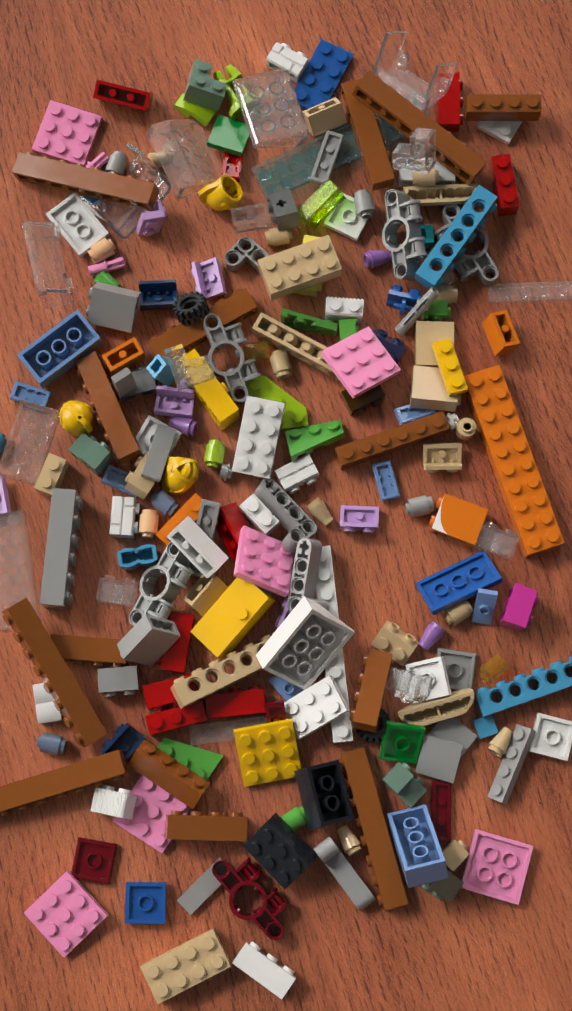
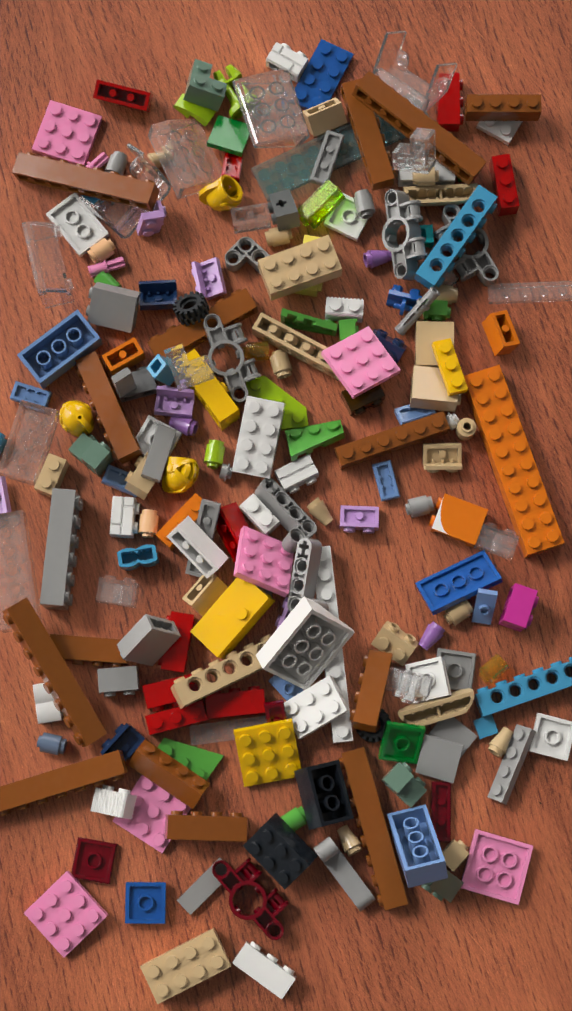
light grey piece [129,542,195,626] -> none
sand blue brick [150,490,180,517] -> none

